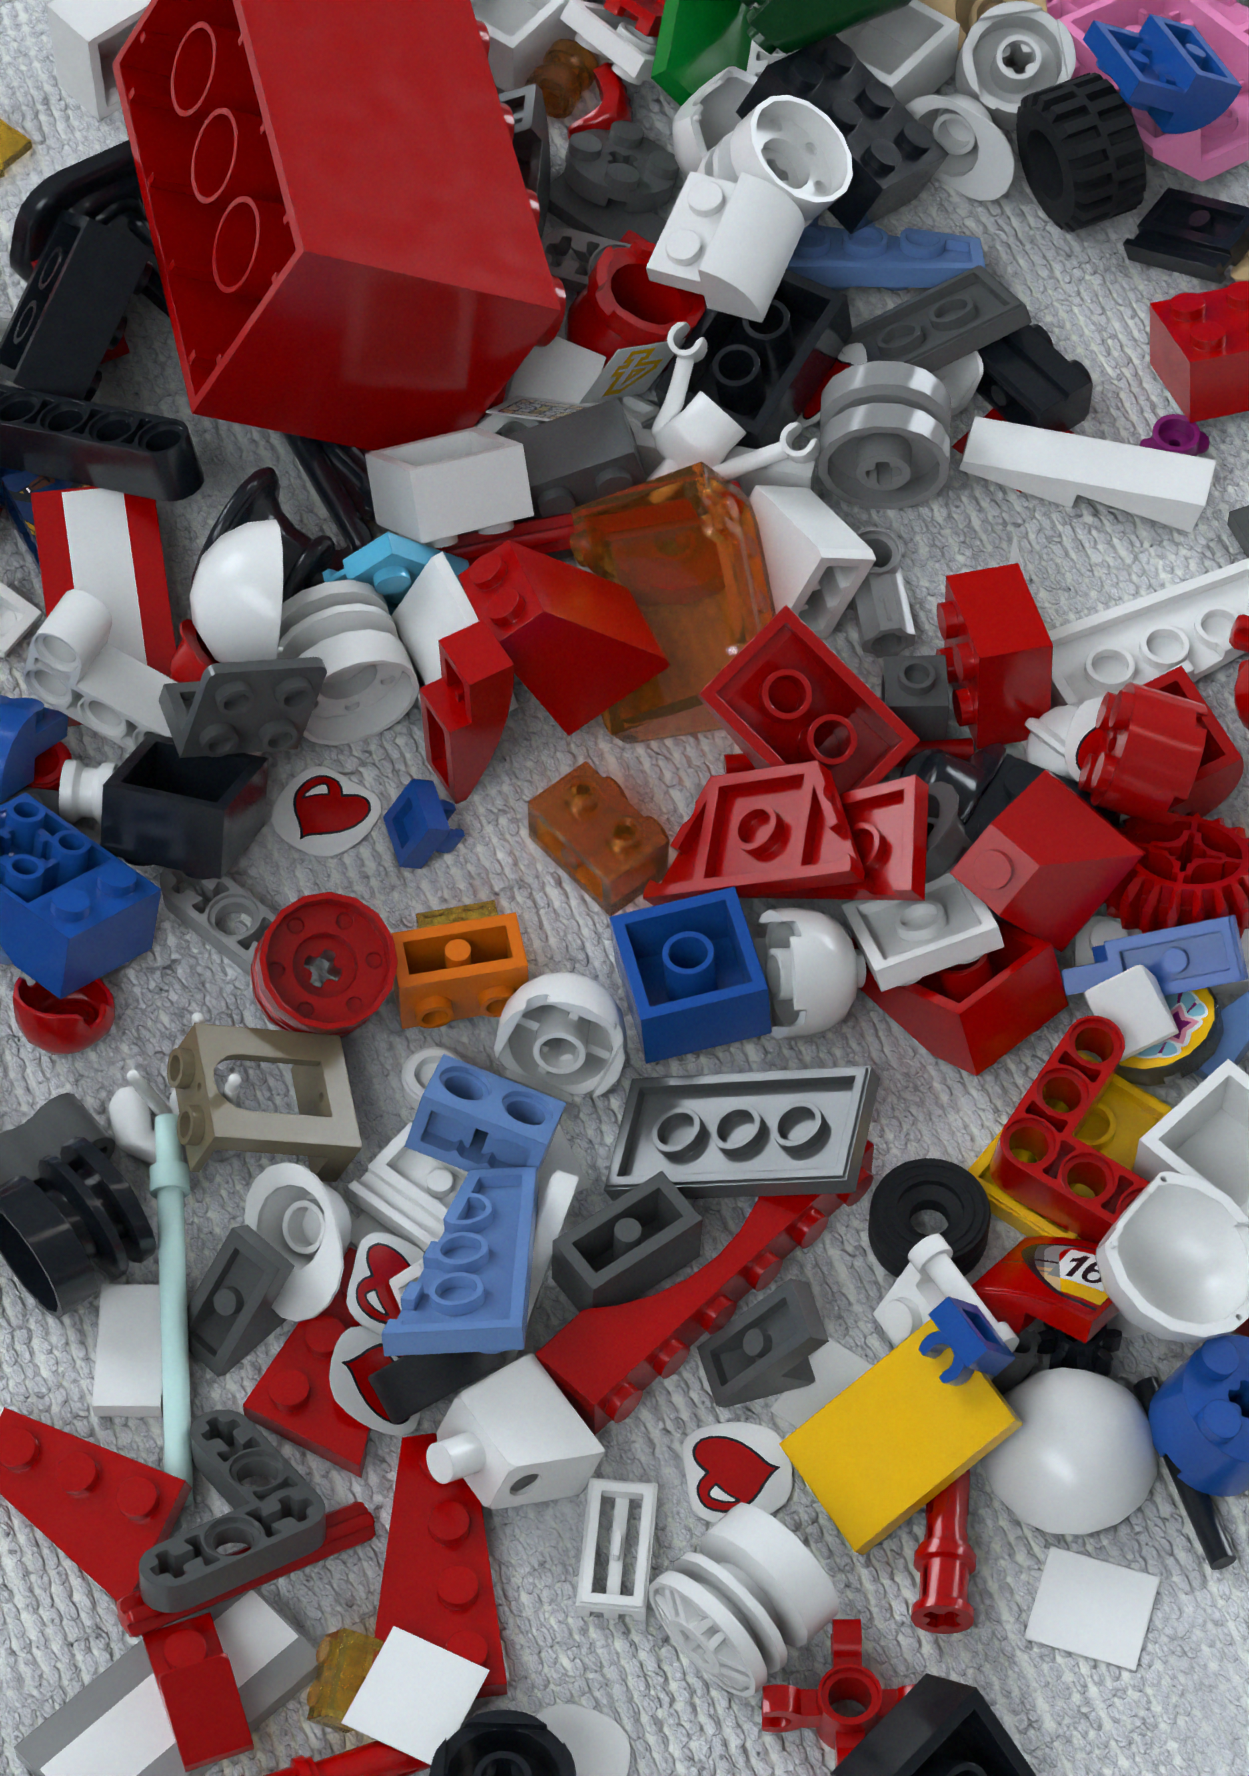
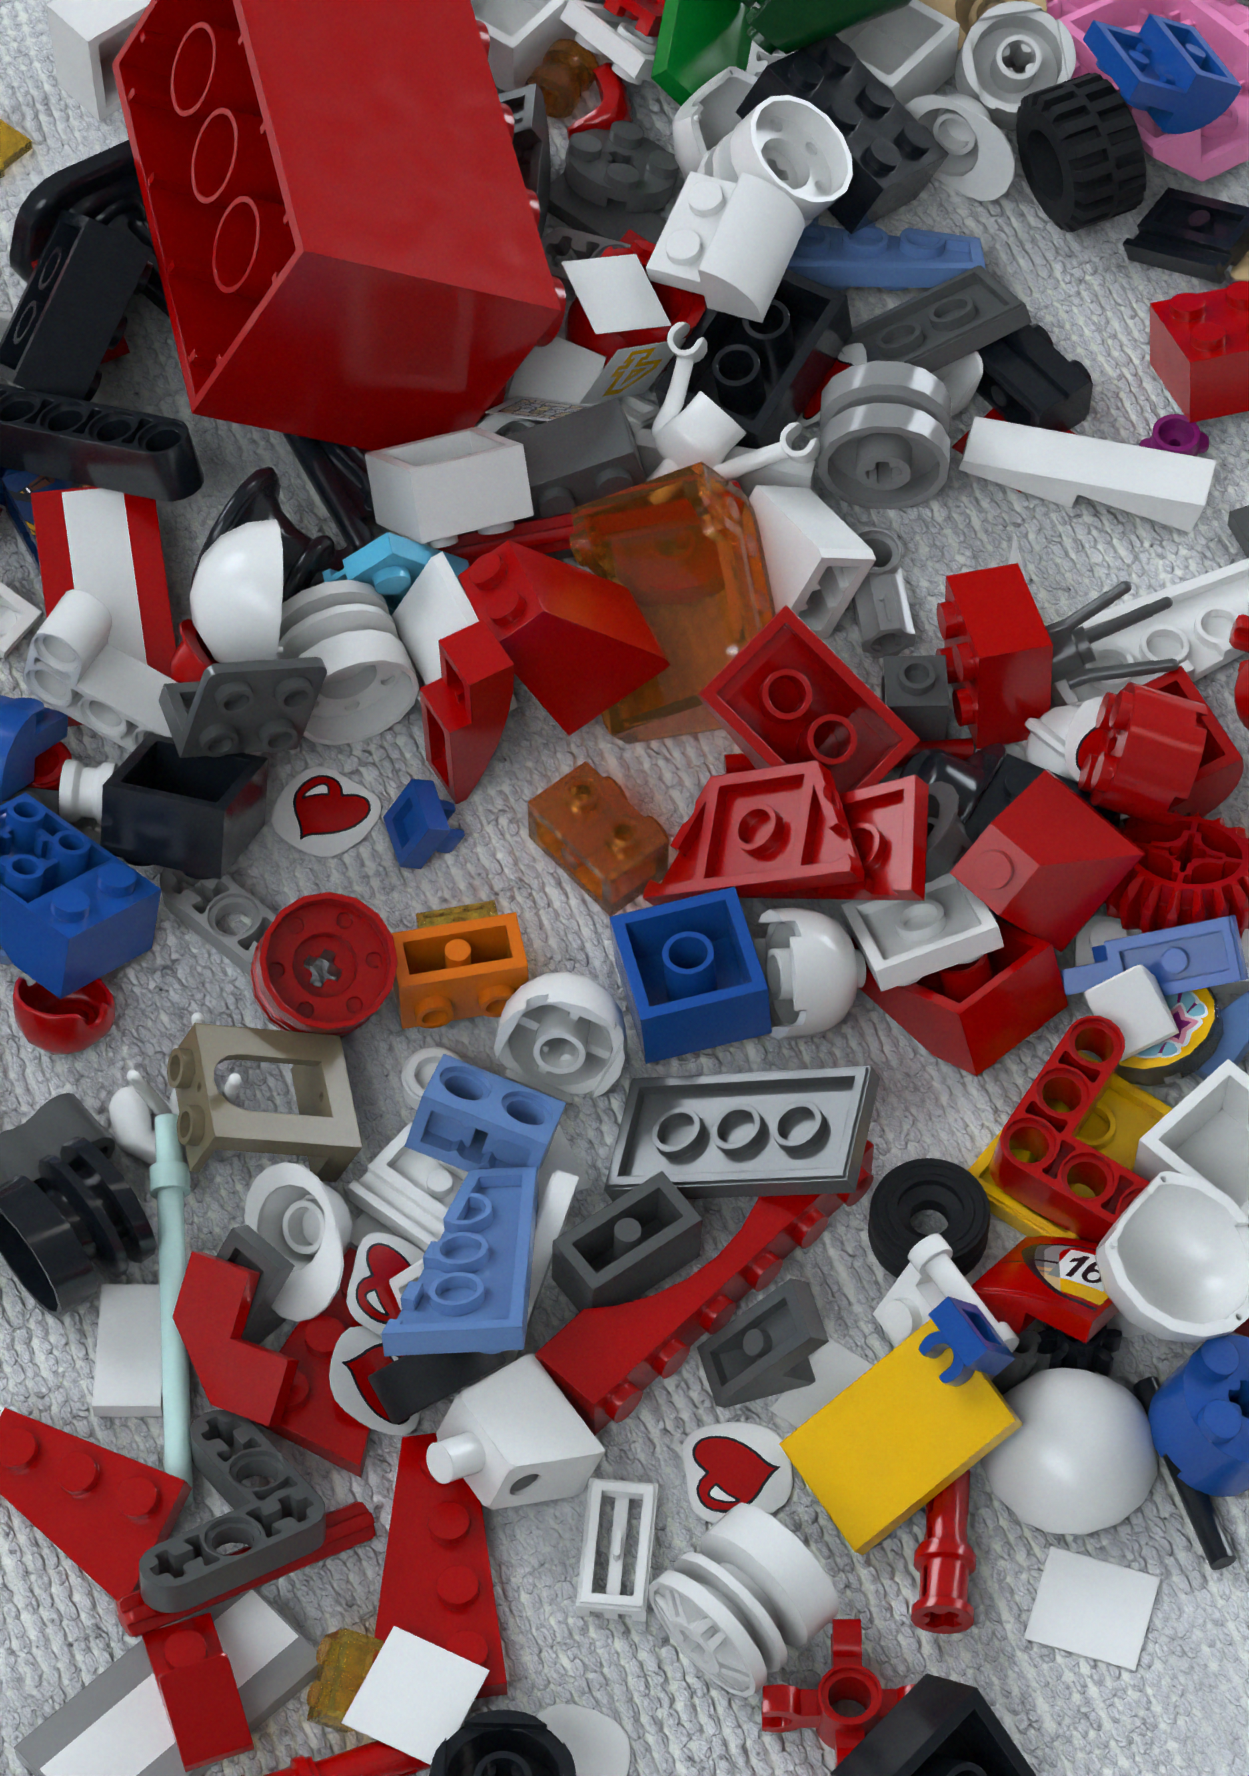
none -> red tile [172,1251,299,1427]
none -> white sticker [561,254,671,334]
none -> dark grey plant [1045,581,1179,690]

